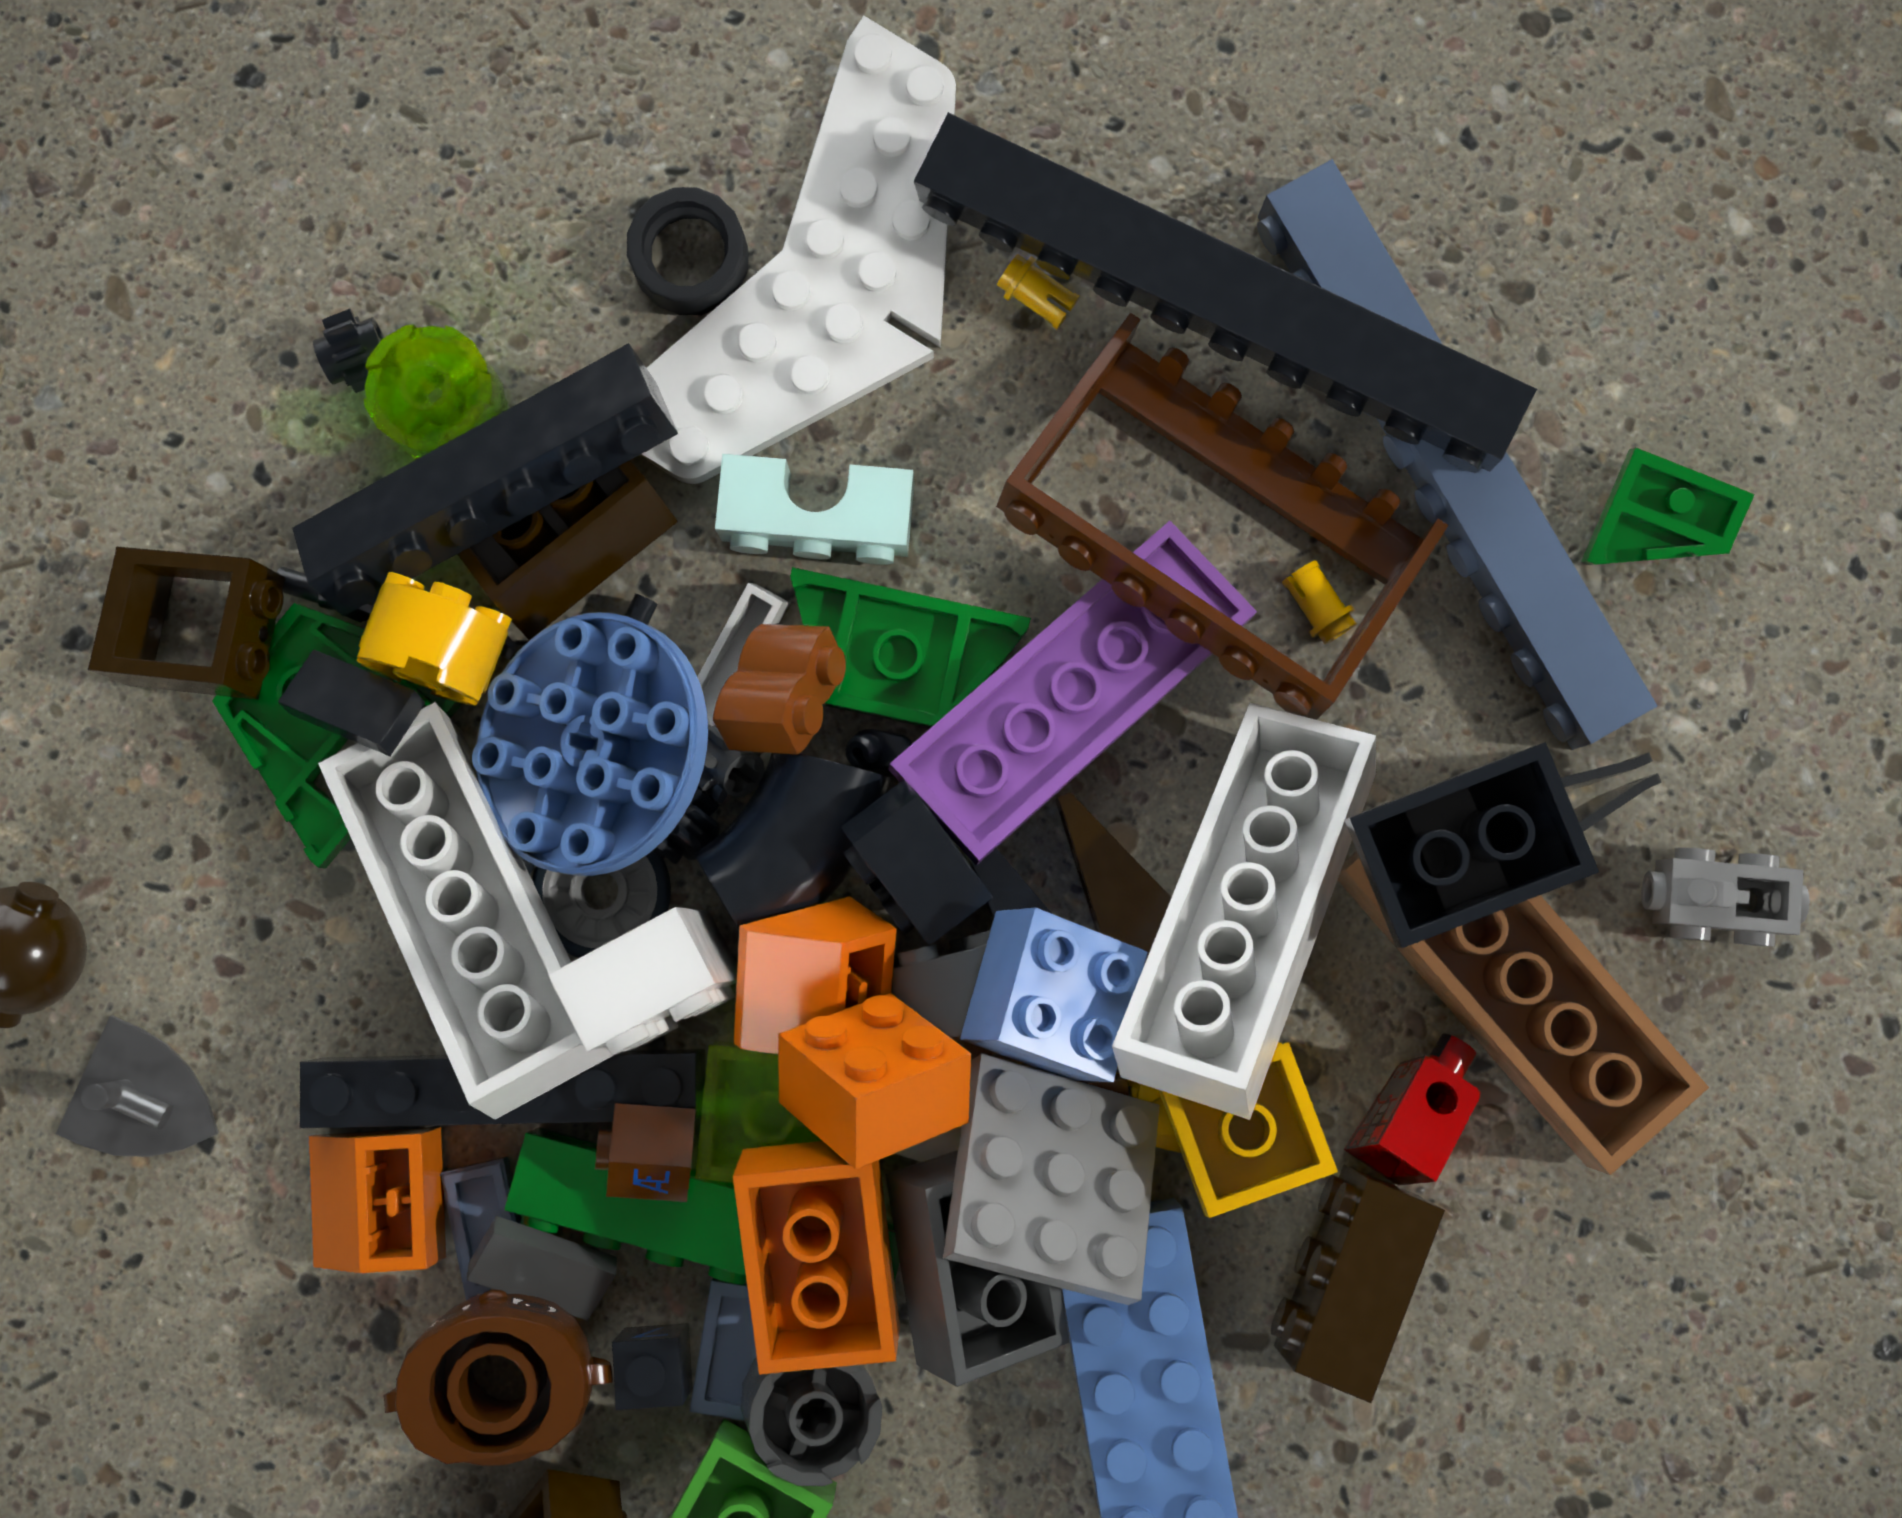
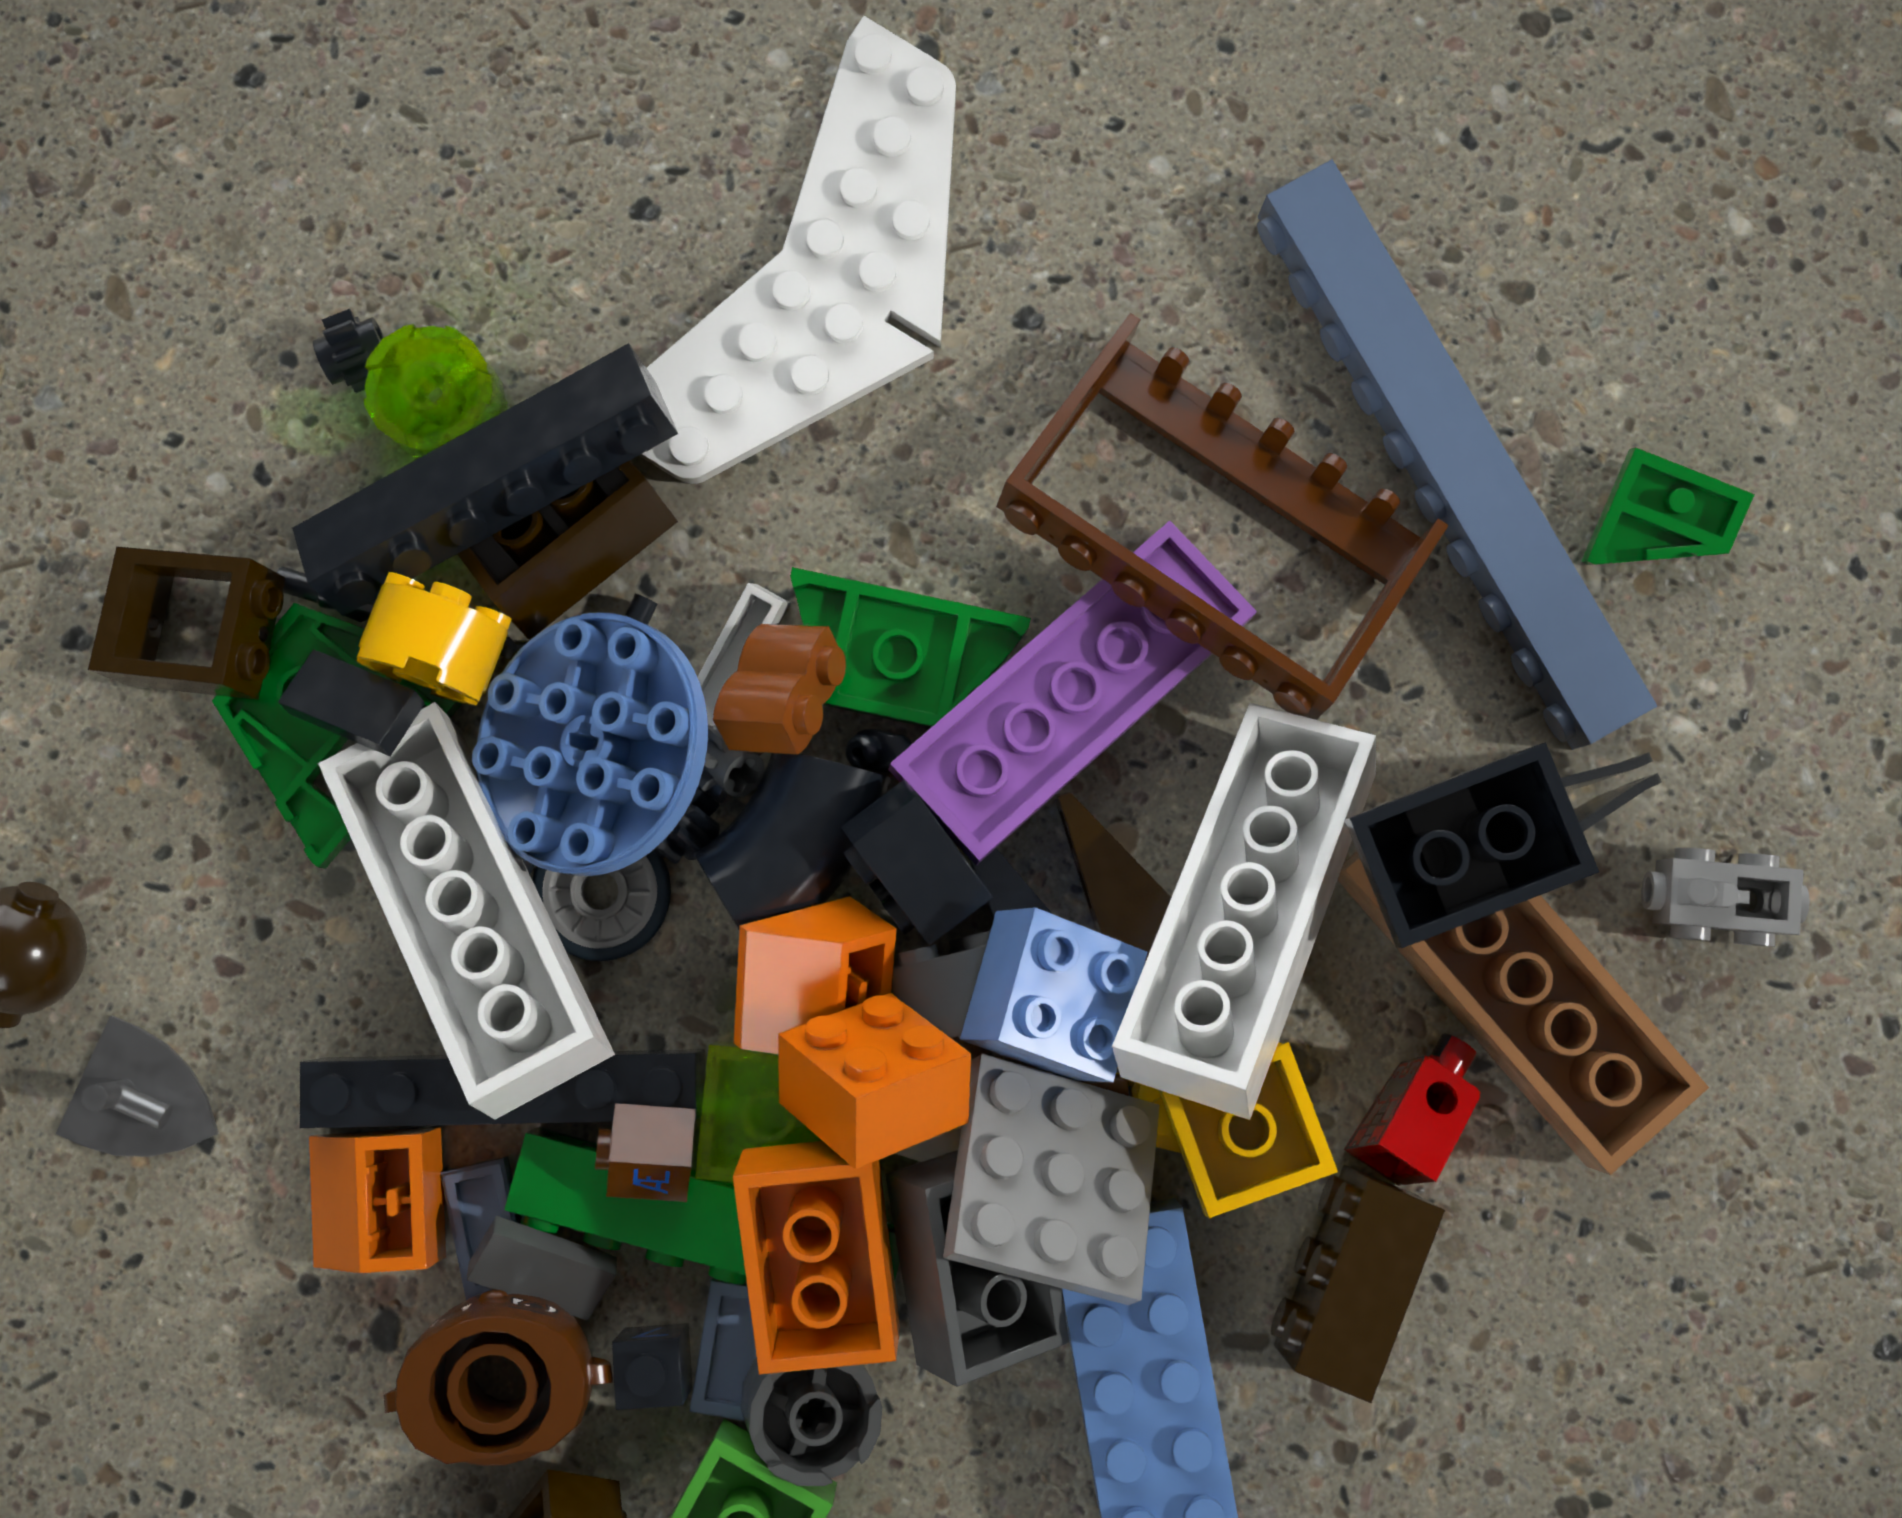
white brick [548,907,737,1056] -> none
black tyre [627,187,748,315] -> none
light aqua arch [715,454,914,565] -> none
black brick [914,112,1537,473] -> none
yellow pin [997,254,1080,330] -> none
yellow pin [1282,560,1357,645] -> none

